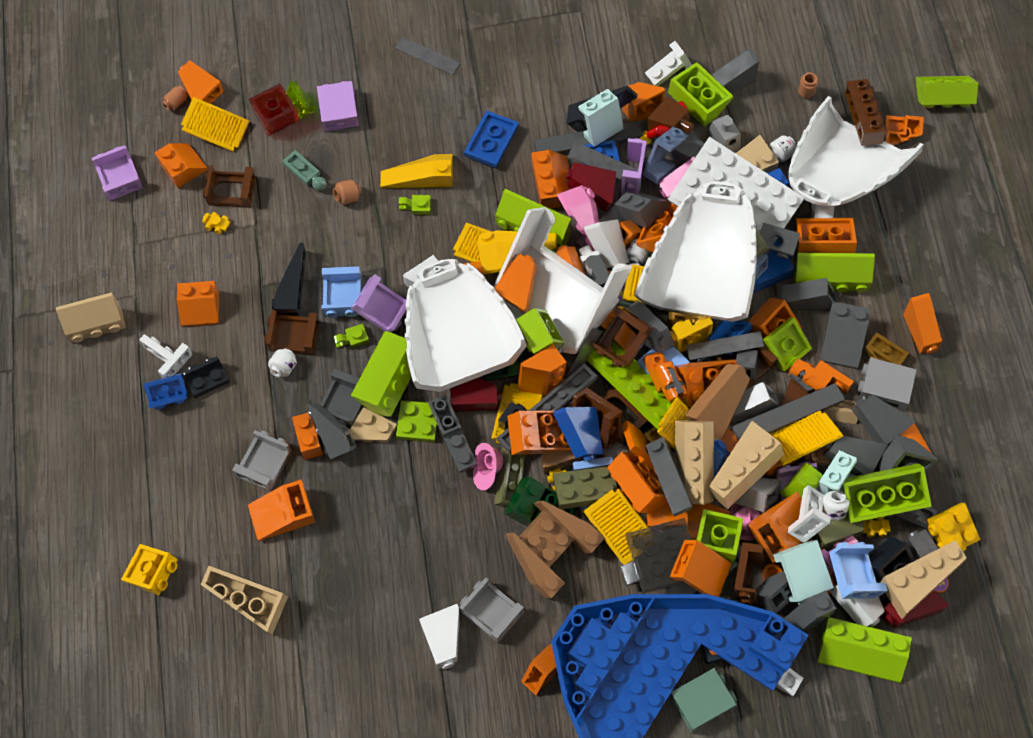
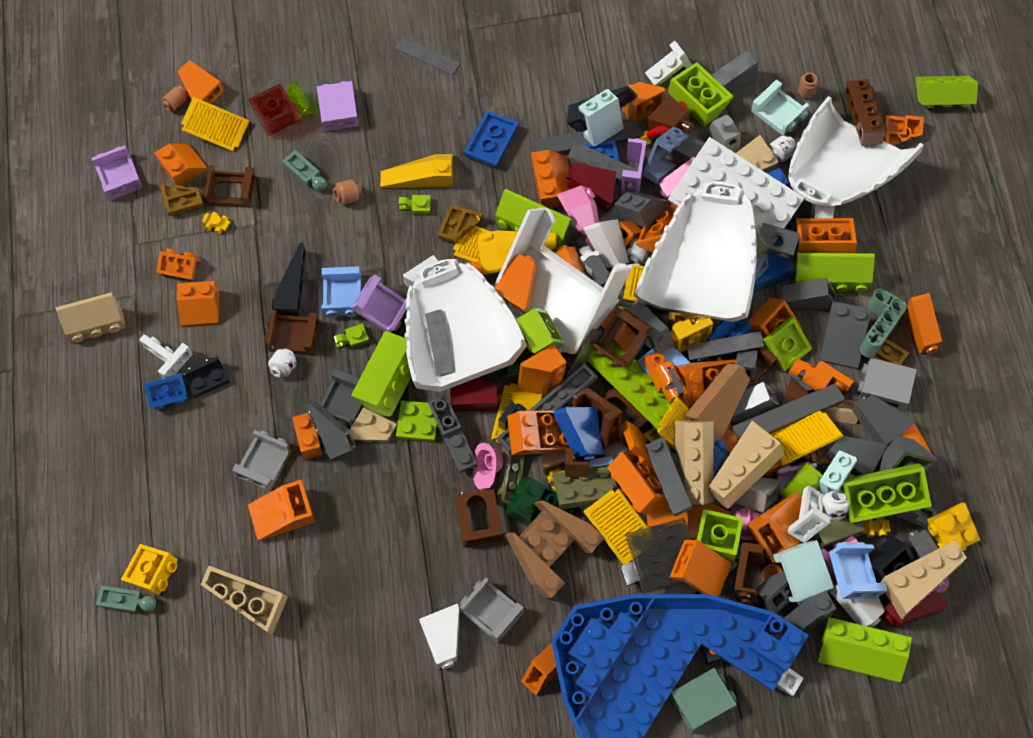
none -> sand green plate [96,585,157,613]
none -> orange bracket [156,248,200,280]
none -> pearl gold wing [160,183,204,216]
none -> flat silver sticker [425,309,454,376]
none -> pearl gold wing [437,205,484,243]
none -> reddish brown panel [454,488,503,547]
none -> reddish brown panel [565,449,589,477]
none -> light aqua panel [751,80,809,136]
none -> sand green beam [859,289,907,358]

